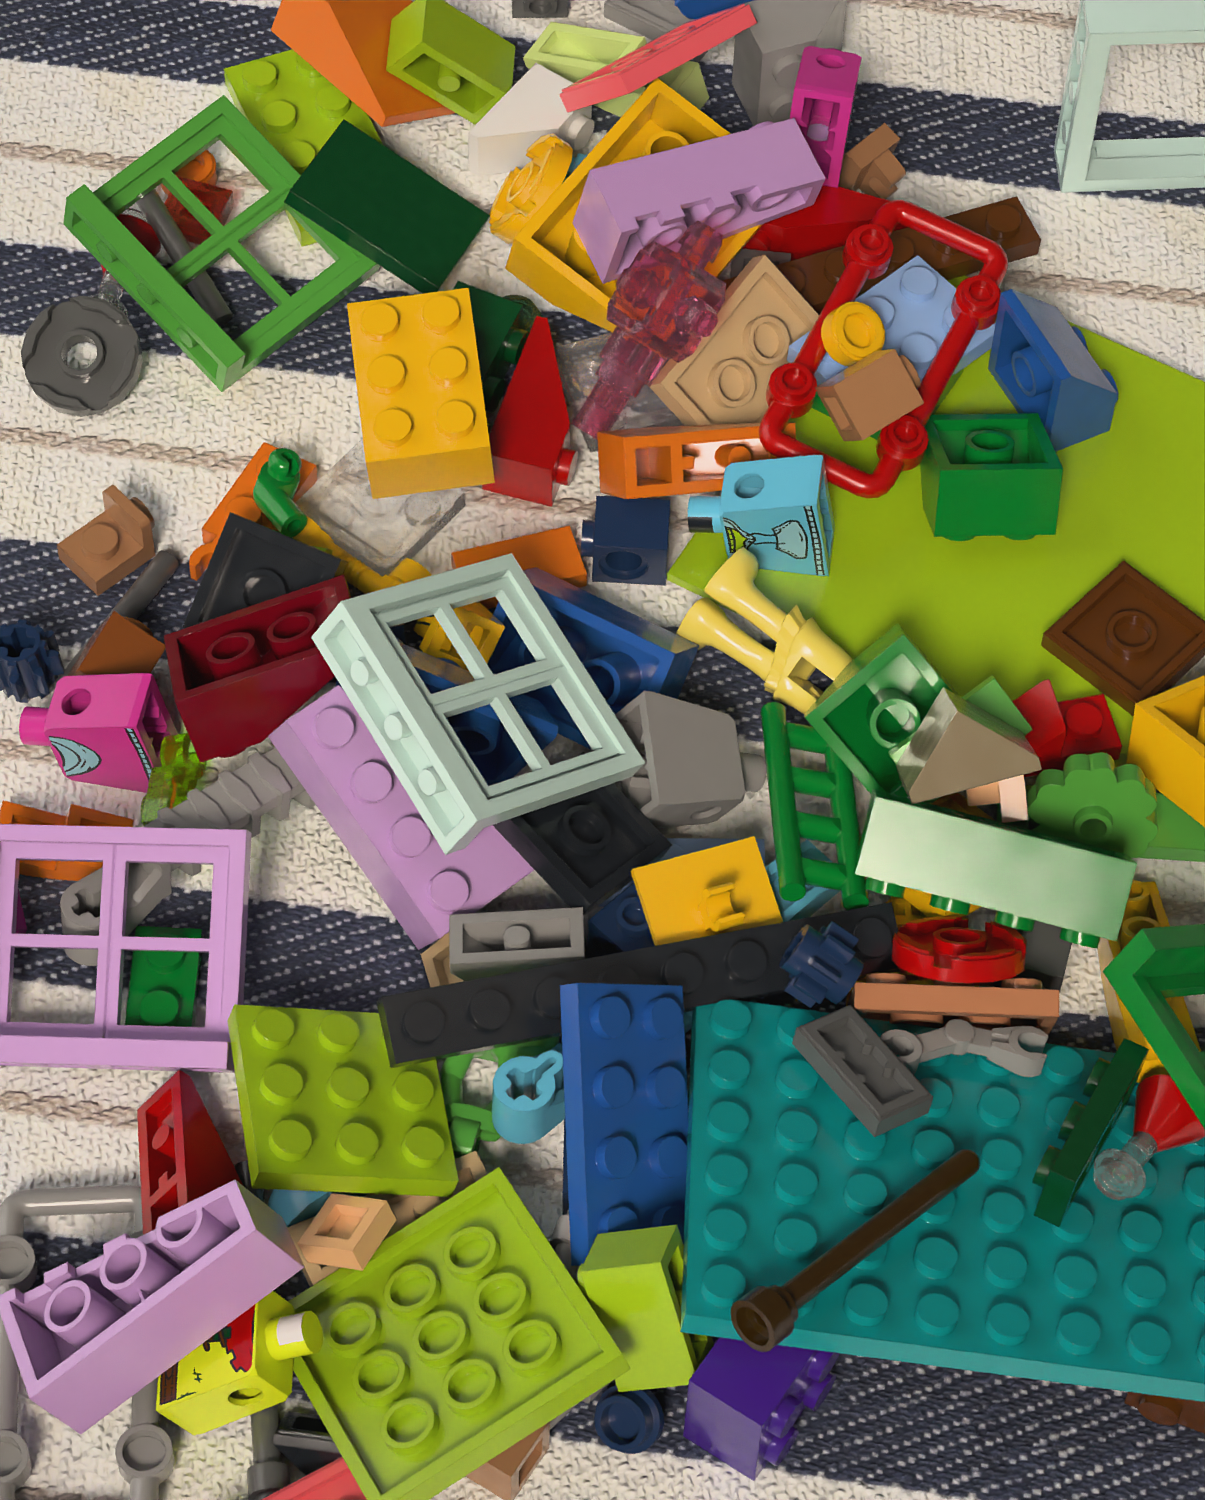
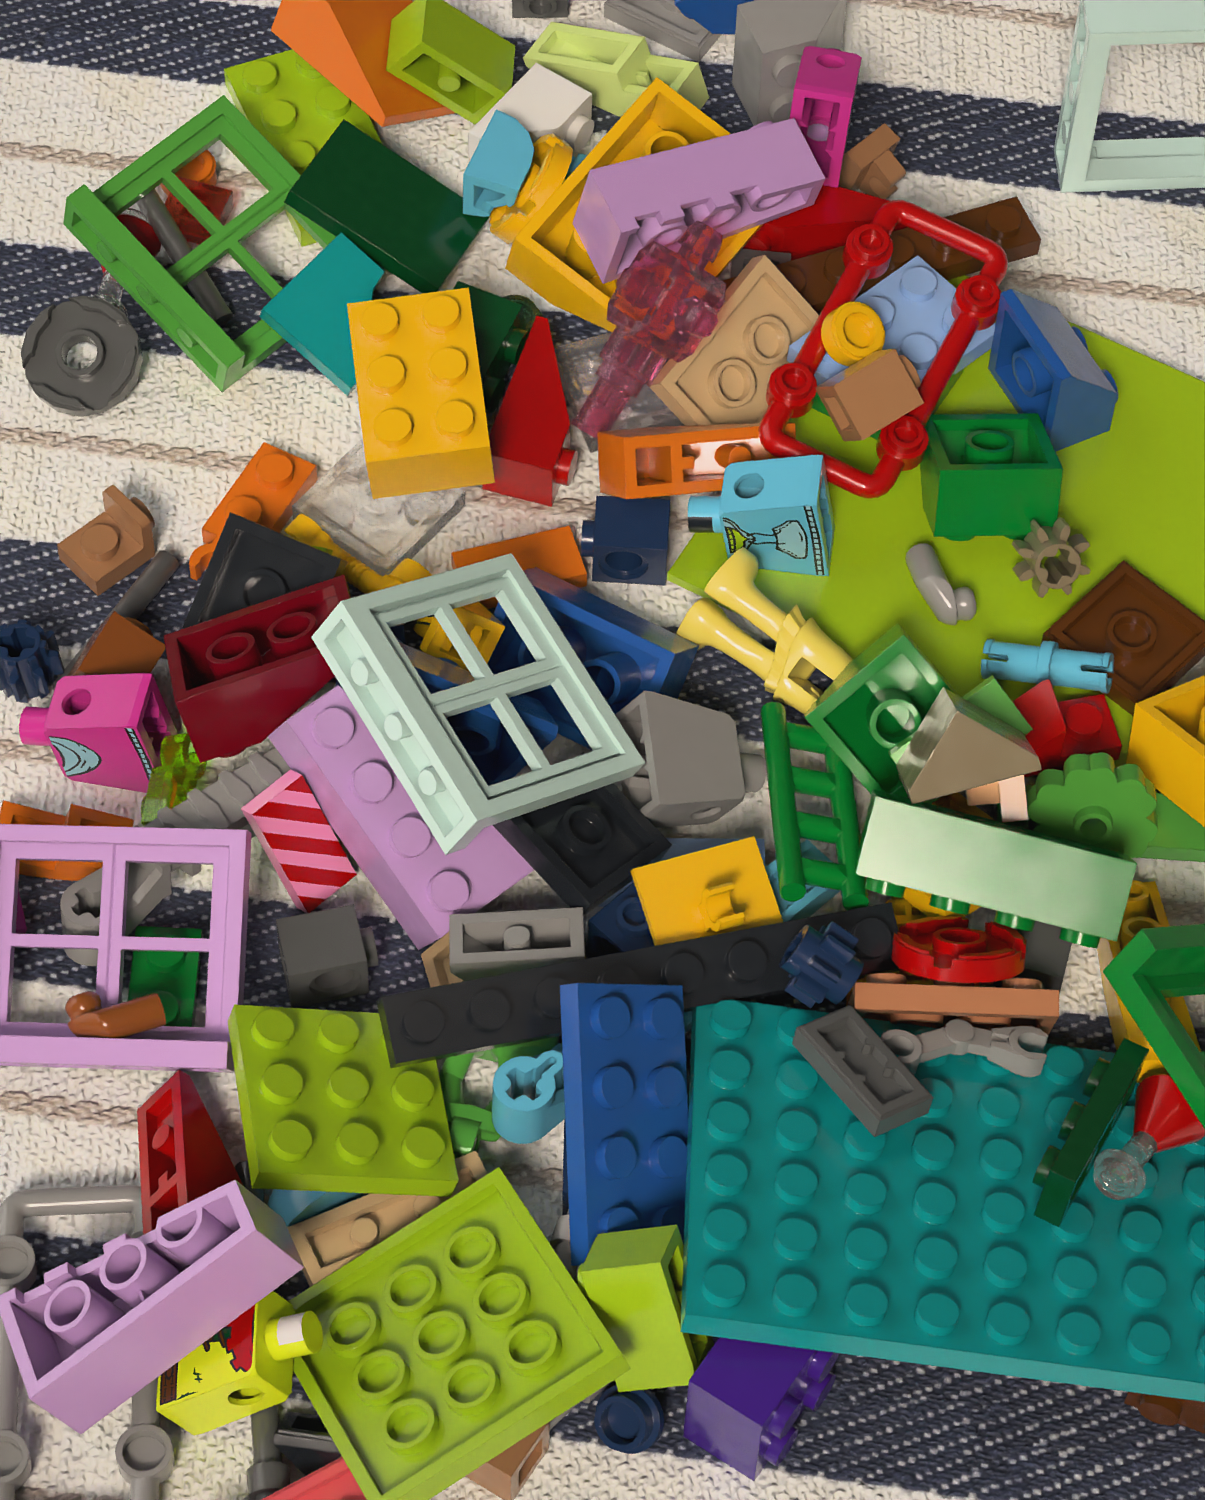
green arm [253,448,307,537] -> none
light nougat plate [297,1193,397,1271] -> none
coral tile [559,3,757,112] -> none
dark brown piece [731,1149,980,1352] -> none
none -> dark orange arm [65,991,166,1038]
none -> tile [241,769,357,913]
none -> teal tile [259,232,385,396]
none -> dark grey brick [276,904,378,1008]
none -> medium azure brick [463,110,534,217]
none -> light grey arm [905,544,976,625]
none -> medium azure pin [981,639,1114,694]
none -> dark tan gear [1012,517,1091,598]

